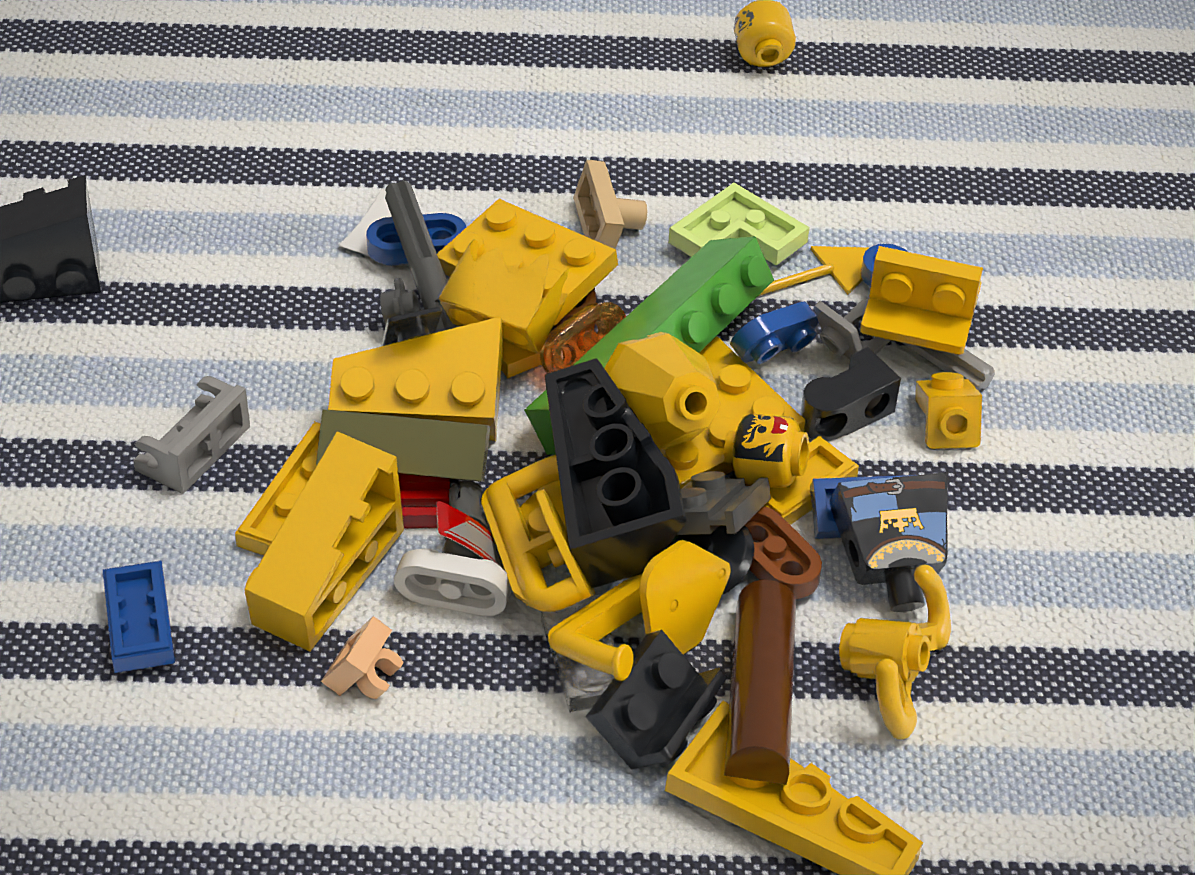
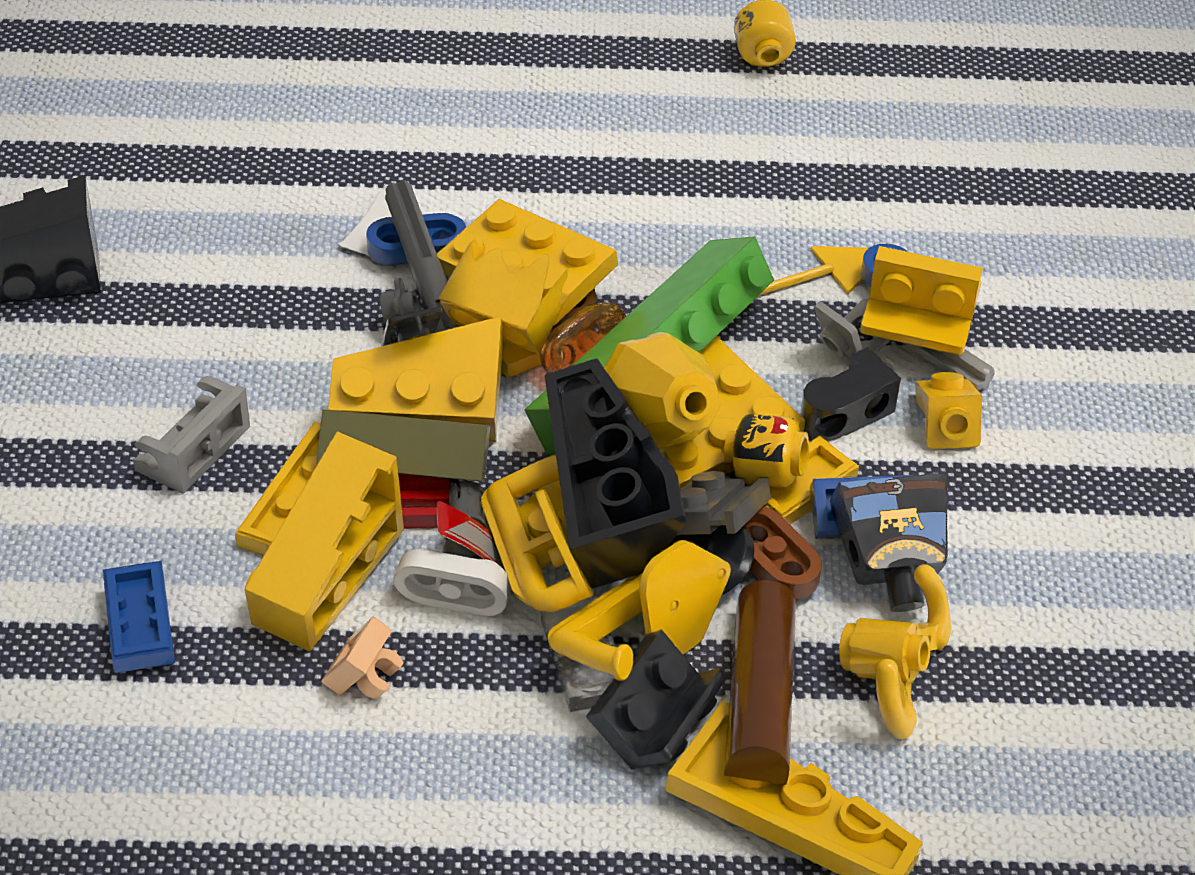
tan tile [573,160,647,249] -> none
yellowish green plate [668,183,810,265] -> none
blue plate [730,301,819,364] -> none

